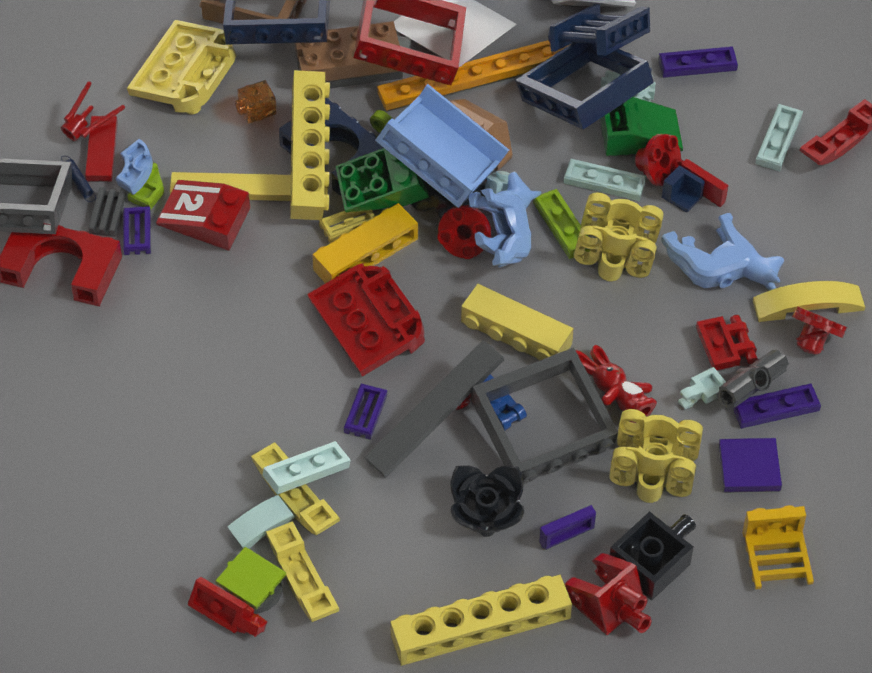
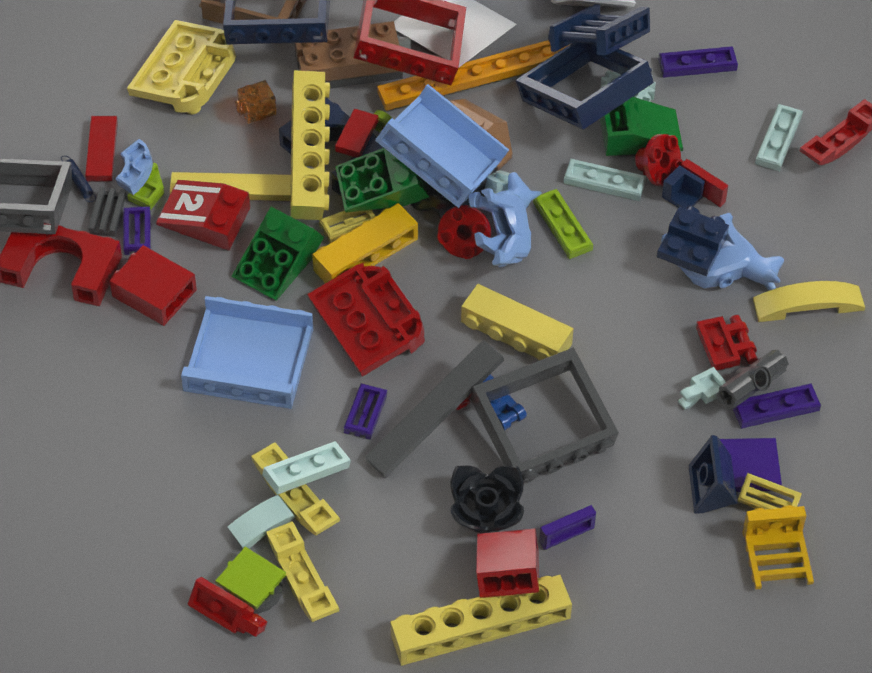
red plant [61,81,125,141] -> none
red piece [564,553,652,635] -> none
light yellow piece [574,192,663,281] -> none
red animal [575,345,657,423] -> none
black brick [609,511,696,601] -> none
light yellow piece [610,409,703,503] -> none
red plate [792,306,847,355] -> none
none -> red brick [110,245,197,326]
none -> light blue panel [181,296,313,409]
none -> green slope [232,207,324,301]
none -> red tile [335,108,379,158]
none -> red brick [476,529,539,598]
none -> dark blue plate [657,206,729,277]
none -> dark blue slope [688,435,737,514]
none -> light yellow tile [737,473,802,509]

